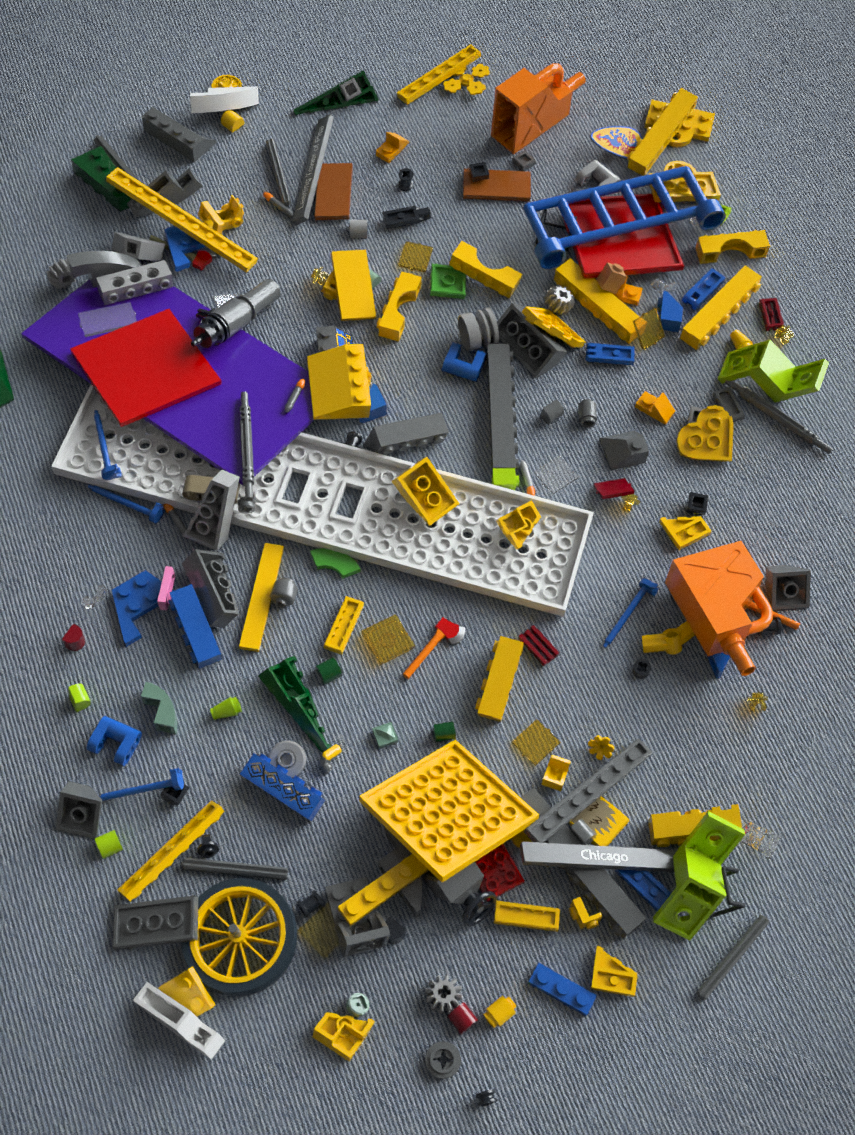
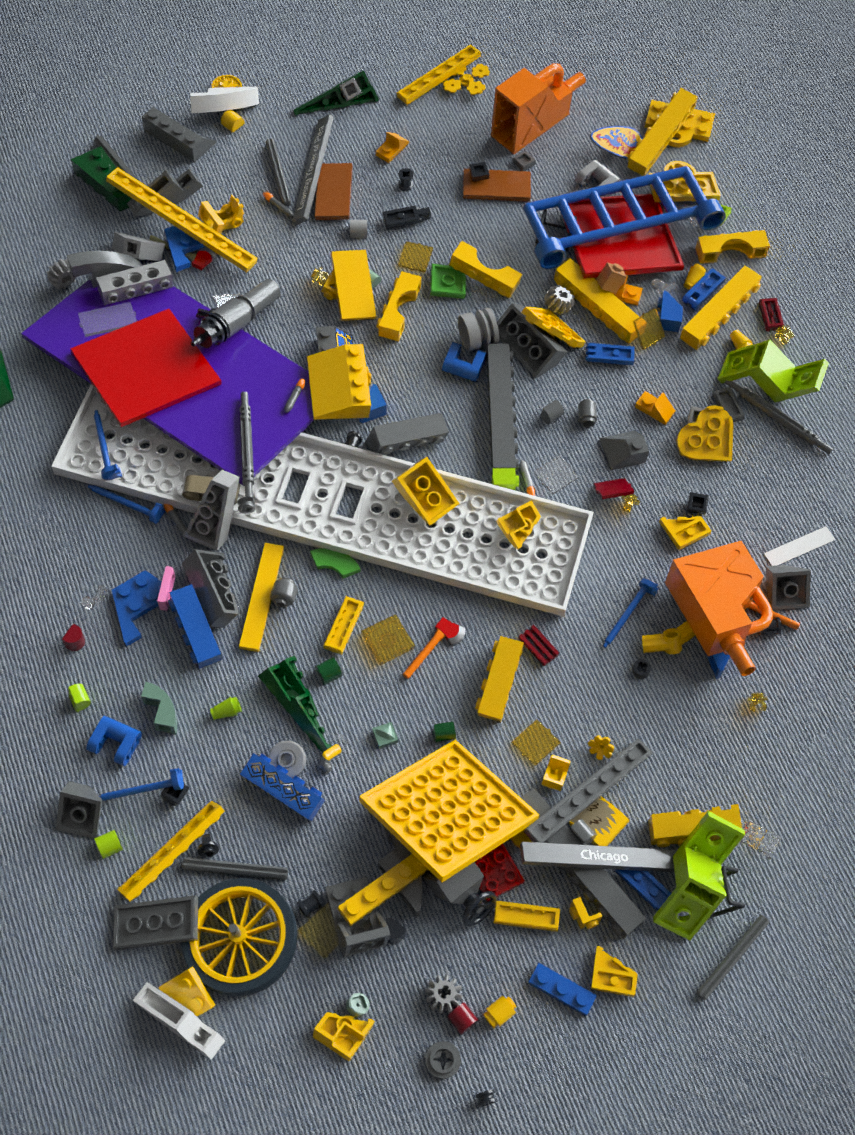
none -> yellow cone [683,264,706,290]
none -> white sticker [764,527,835,566]

